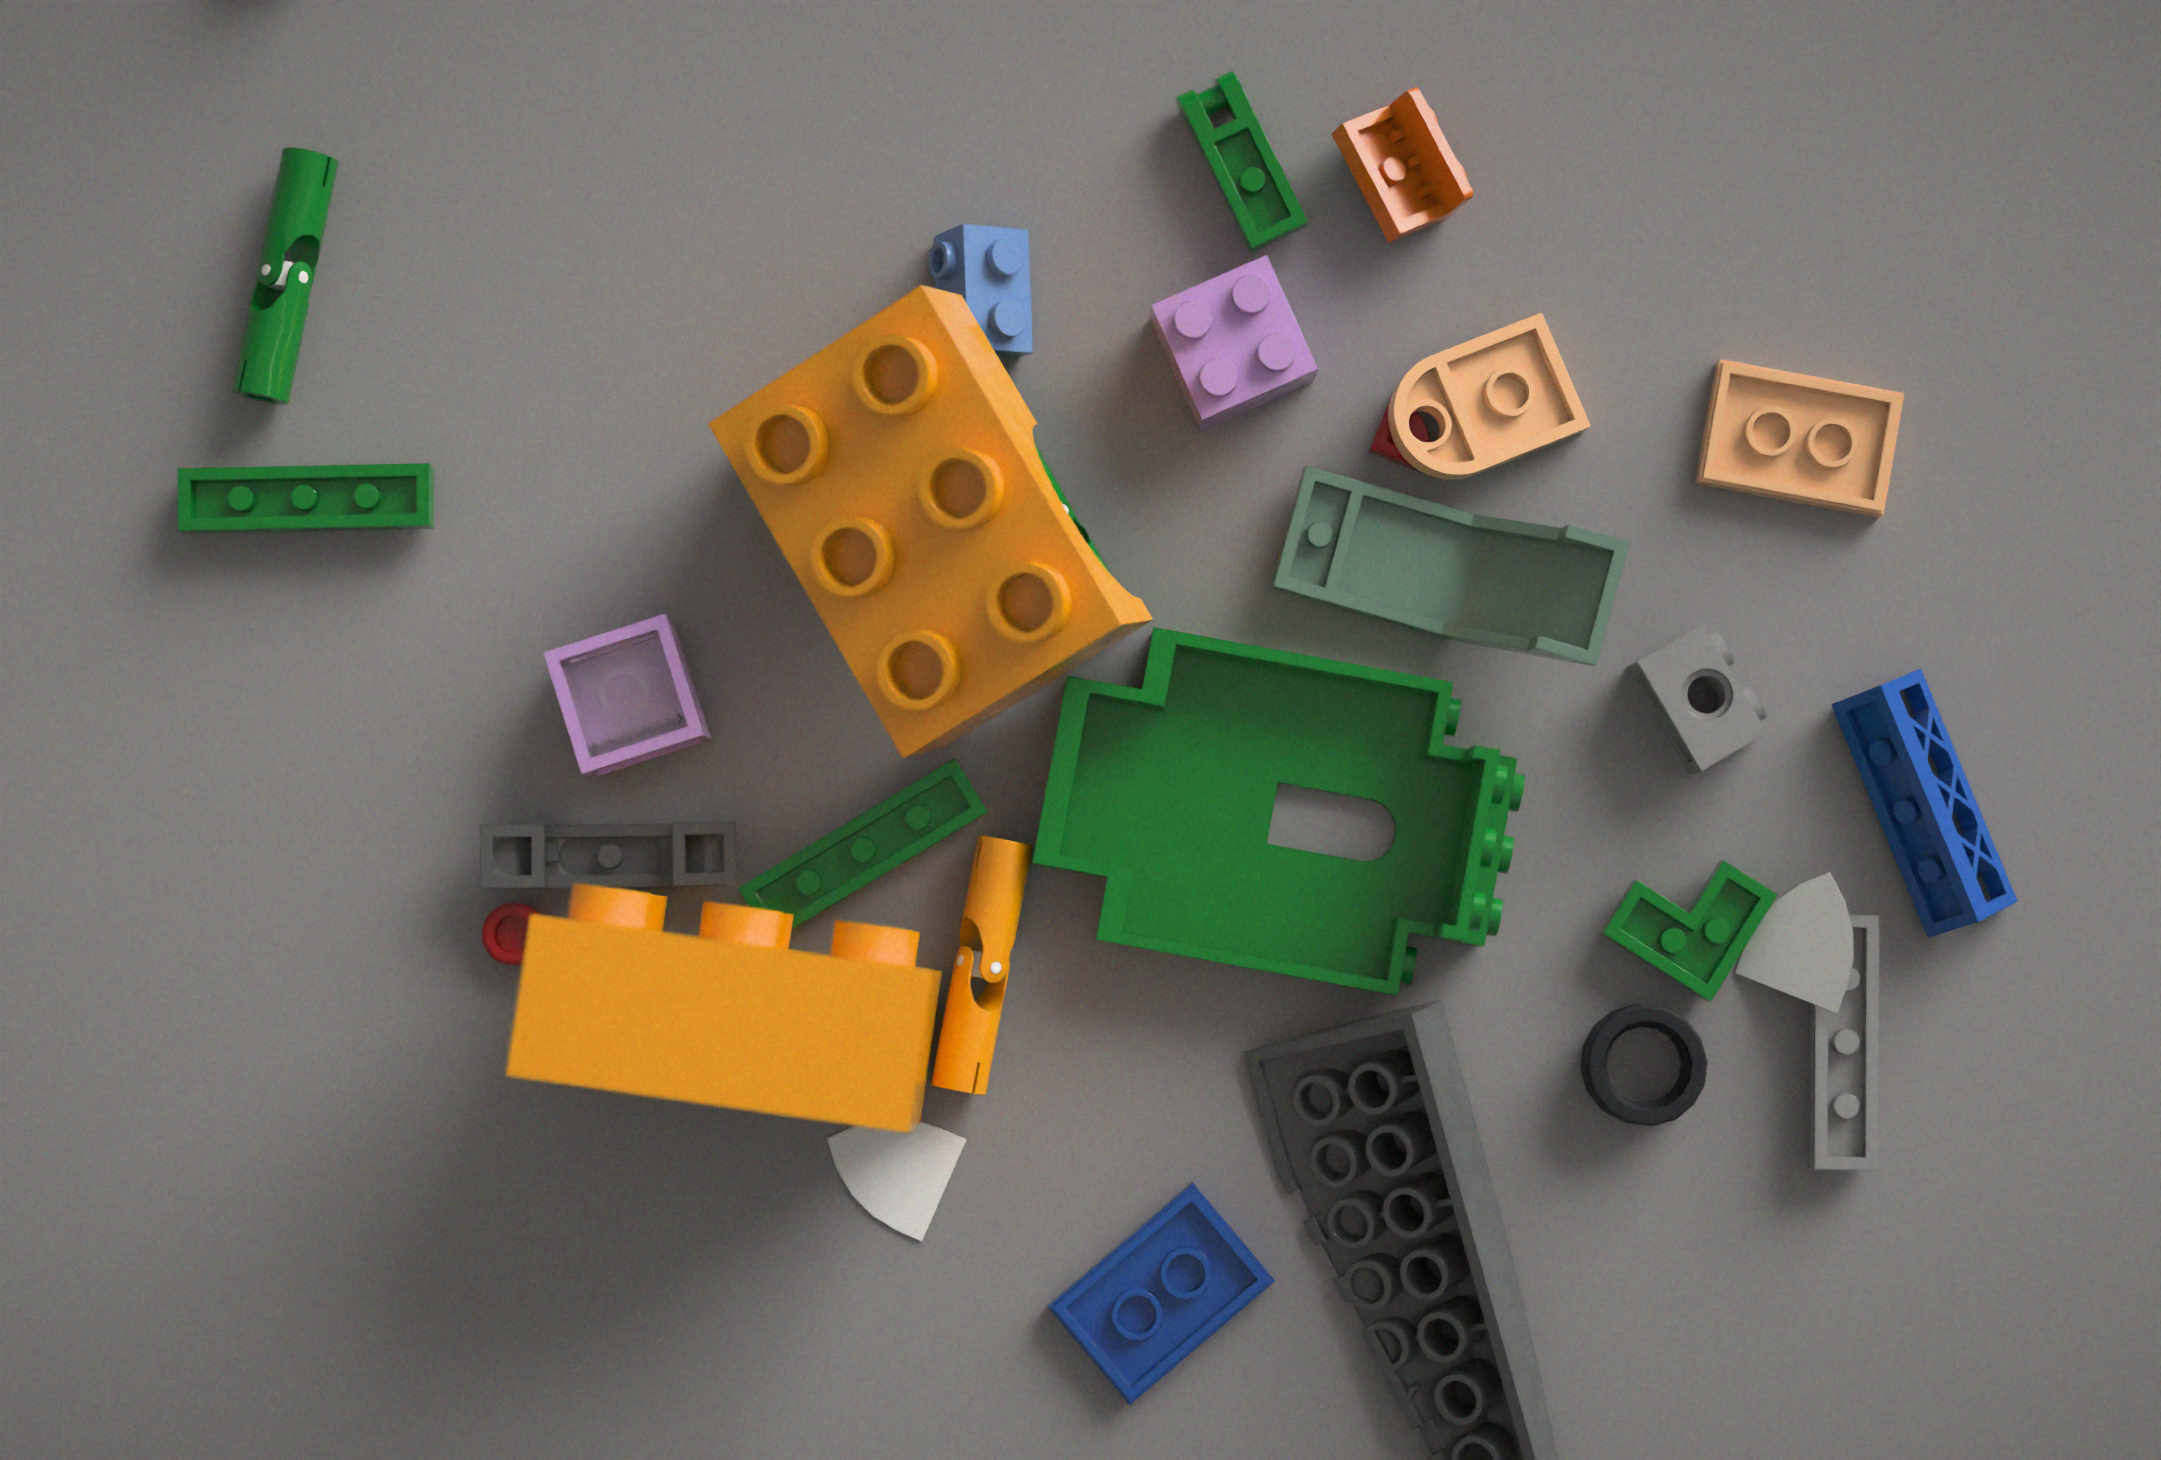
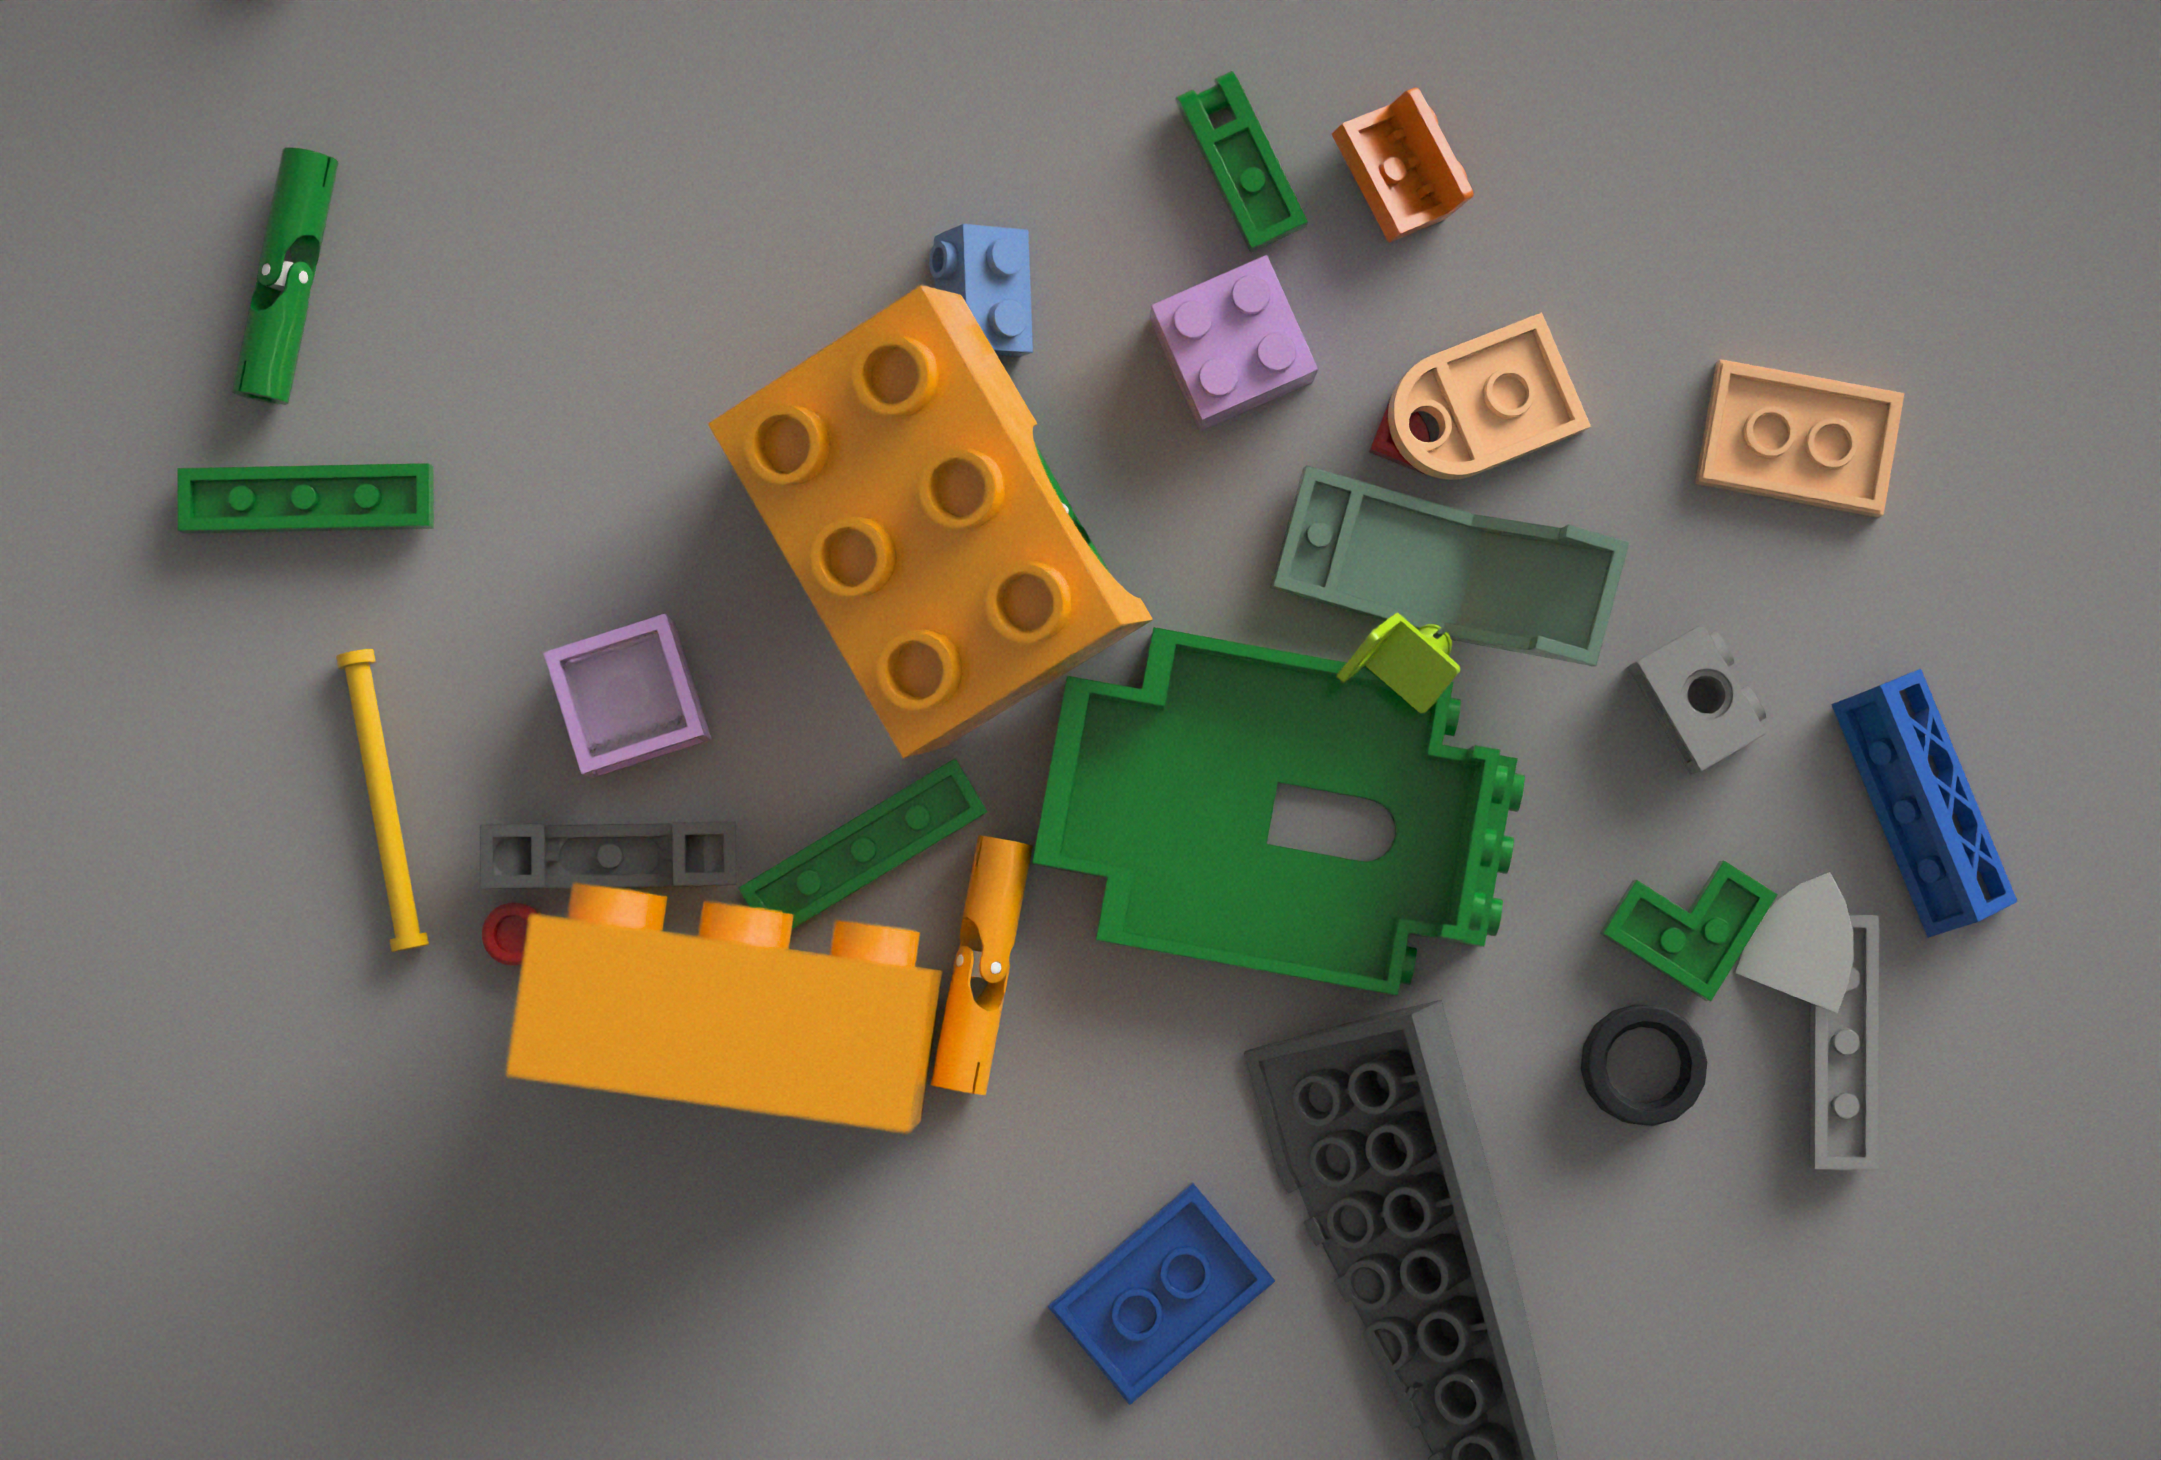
white sticker [827,1122,967,1242] -> none
none -> yellow bar [336,649,429,952]
none -> lime bracket [1336,612,1460,713]

